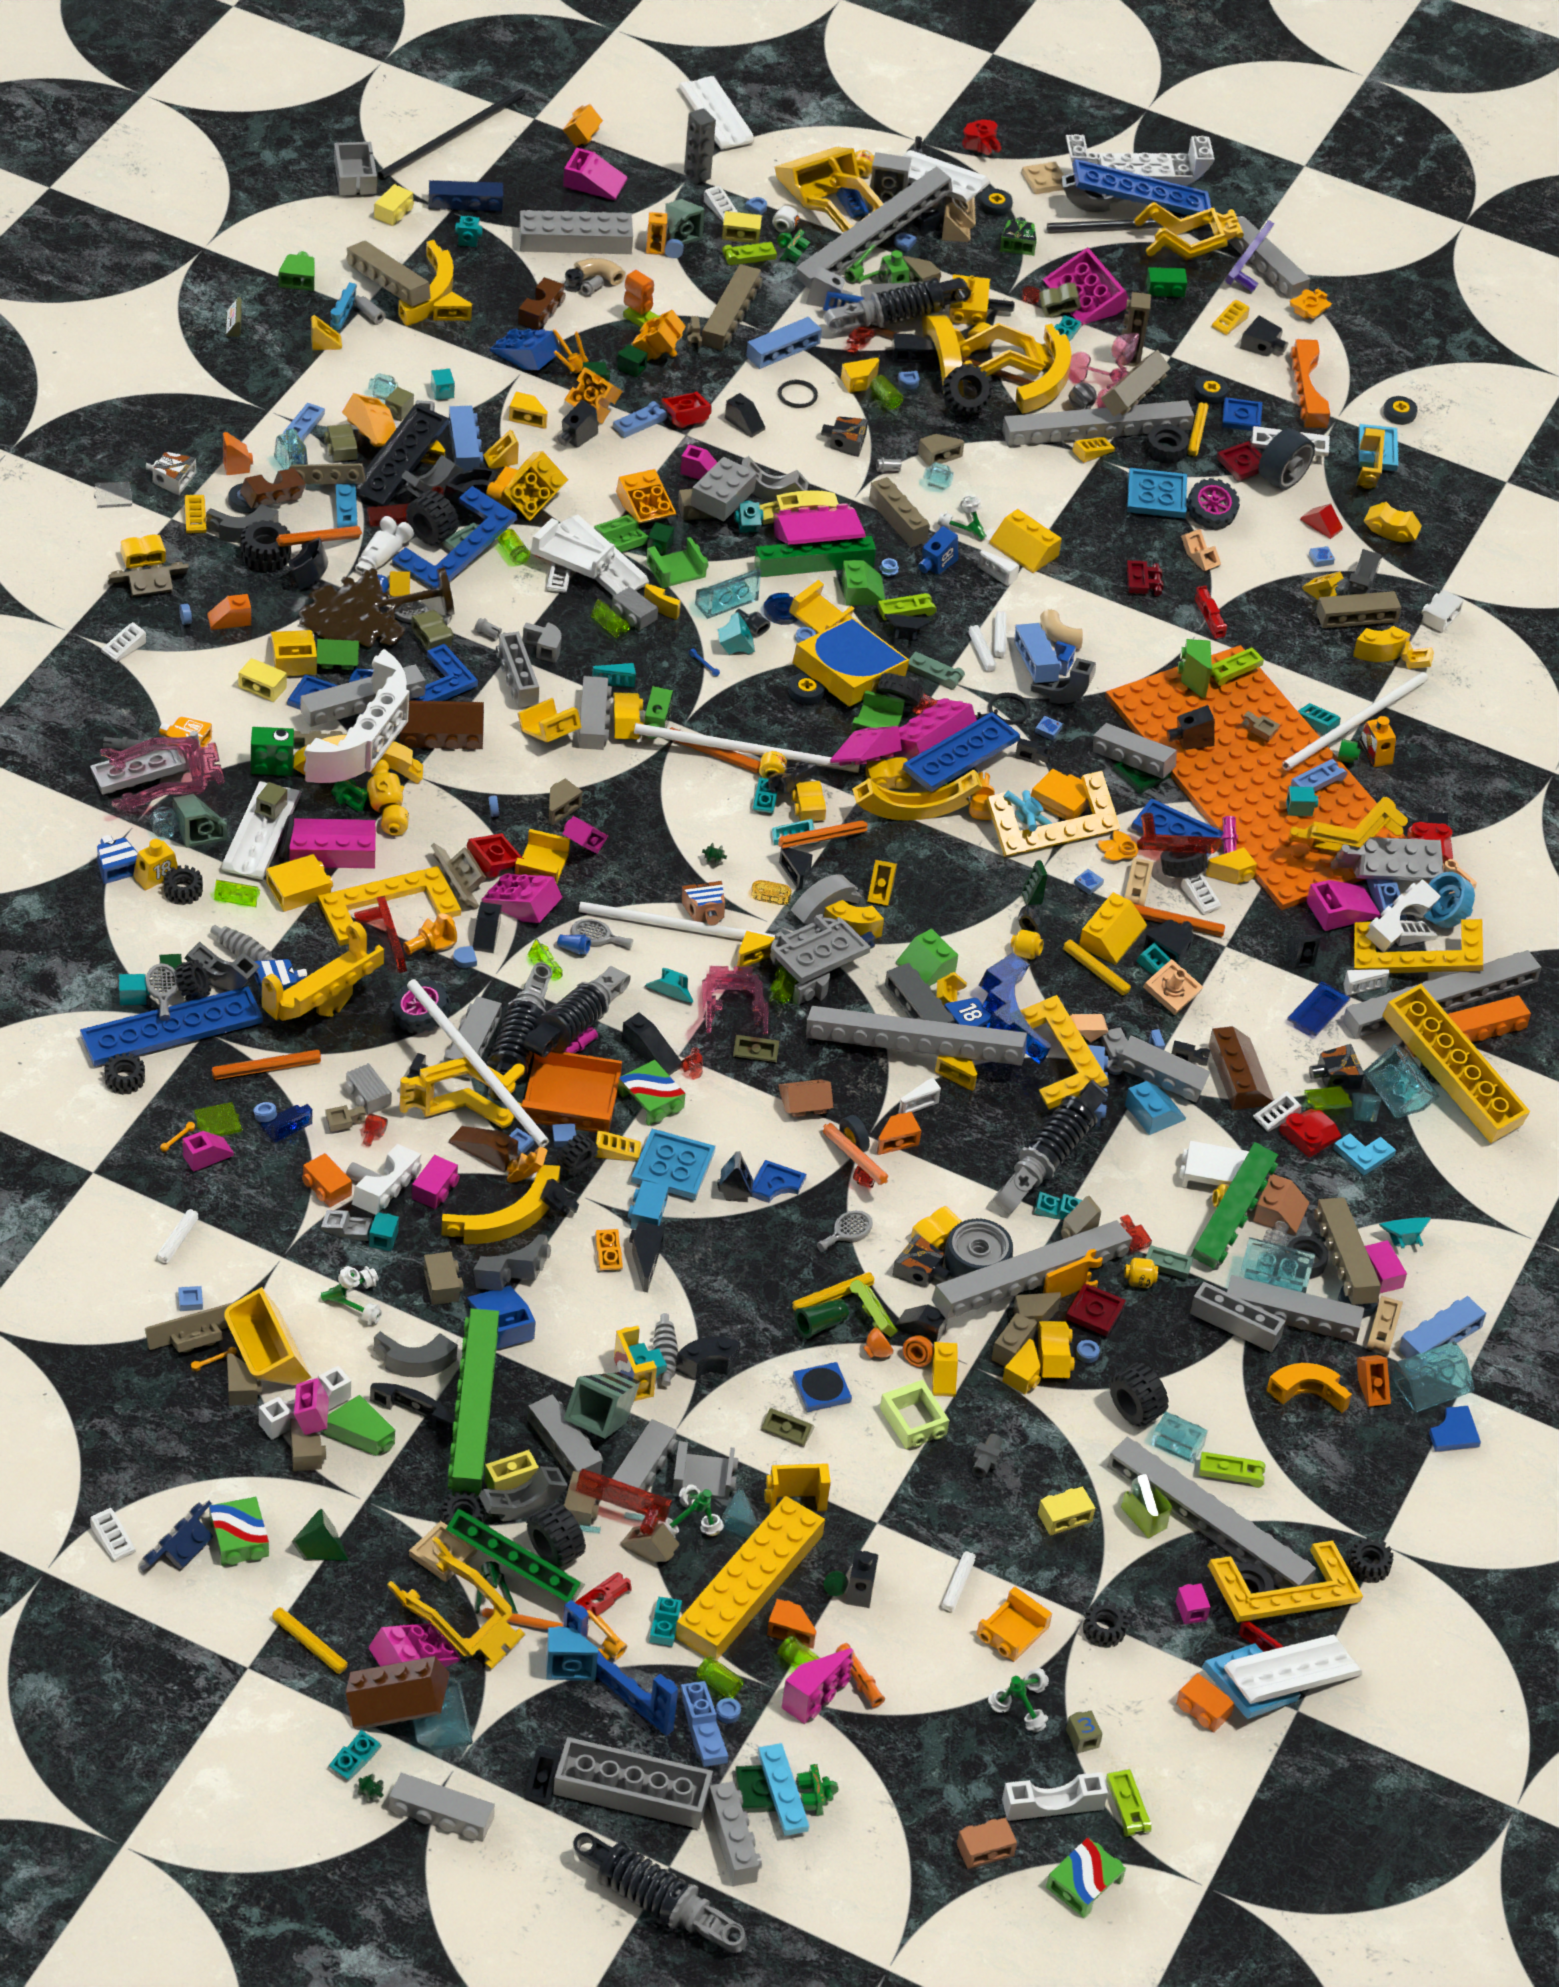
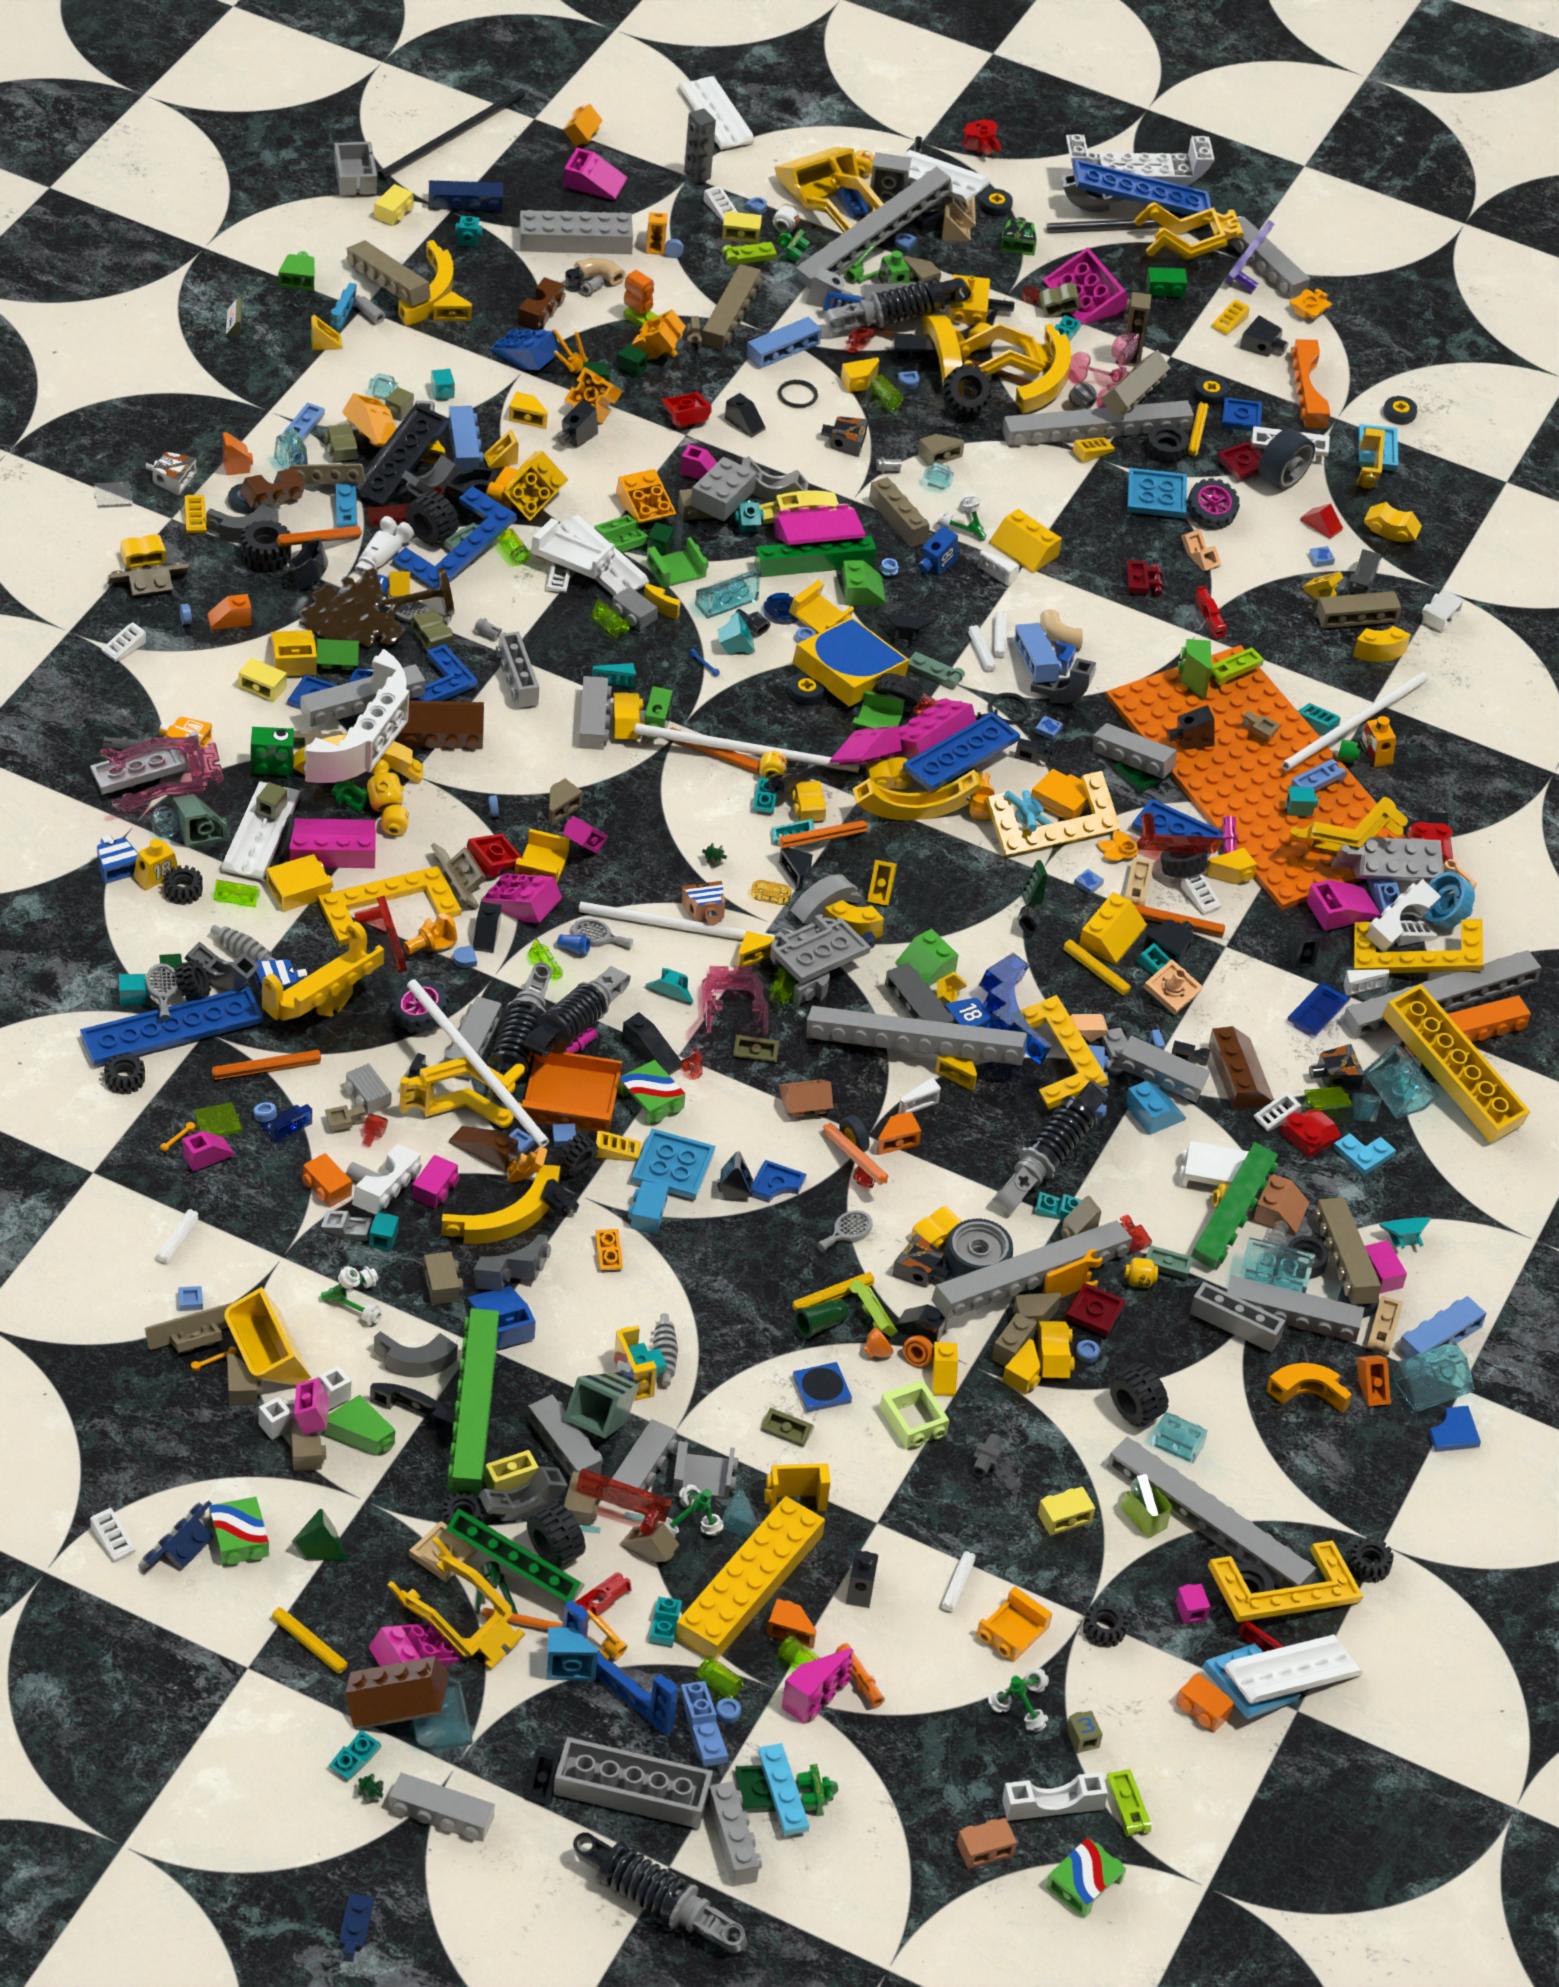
yellow panel [517,698,582,742] -> none
light grey brick [522,623,561,663] -> none
medium blue plate [613,401,668,438] -> none
black slope [629,1221,665,1293] -> none
sand green slope [665,199,705,245] -> none
black brick [676,1337,741,1380] -> none
dark green wheel [824,1571,848,1596] -> none
lime plate [878,593,937,620] -> none
yellow head [1010,930,1044,959] -> none
tan plate [1022,161,1064,195] -> none
lime plate [1199,1452,1266,1488] -> none
yellow bracket [1401,641,1434,669] -> none
none -> dark blue hinge [339,1893,375,1962]

